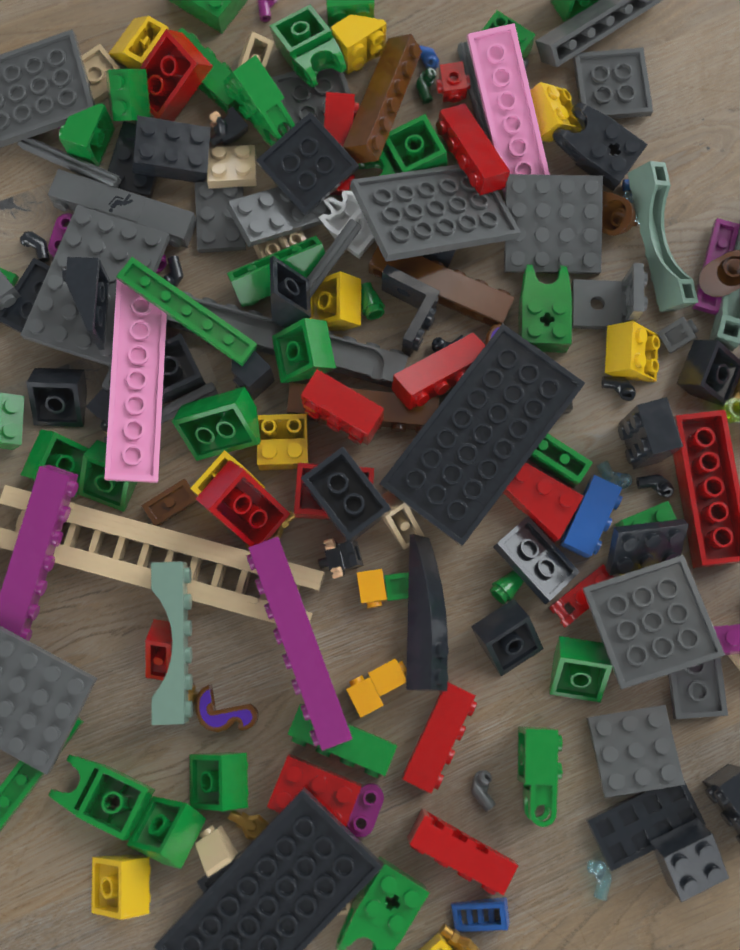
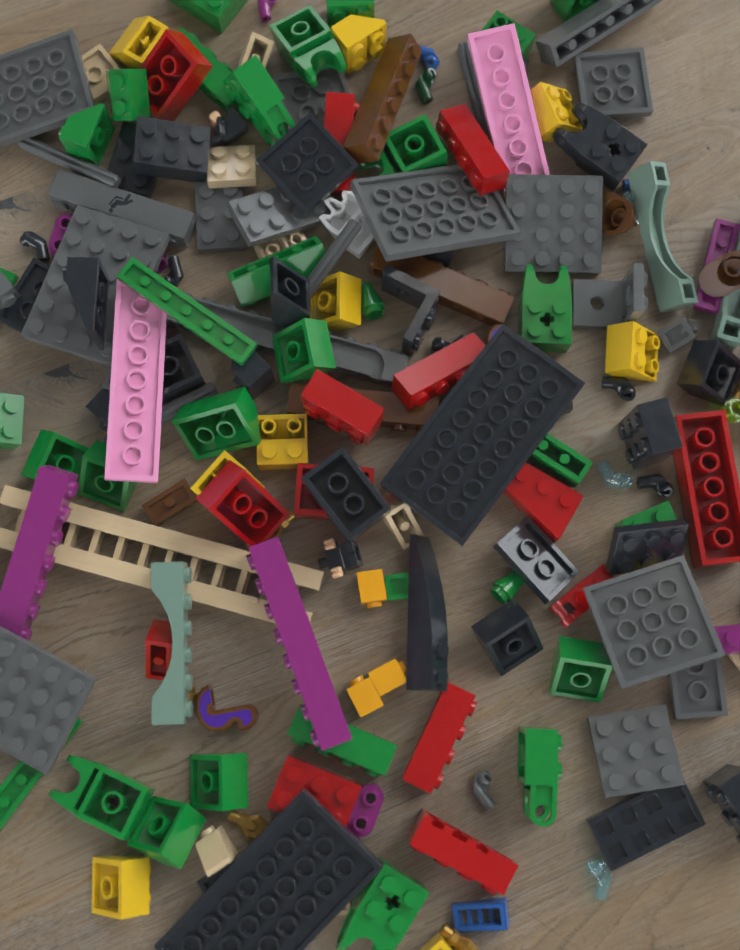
black slope [26,368,87,427] -> none
red brick [436,61,471,103] -> none
blue brick [559,475,622,559] -> none
black brick [650,818,729,902] -> none

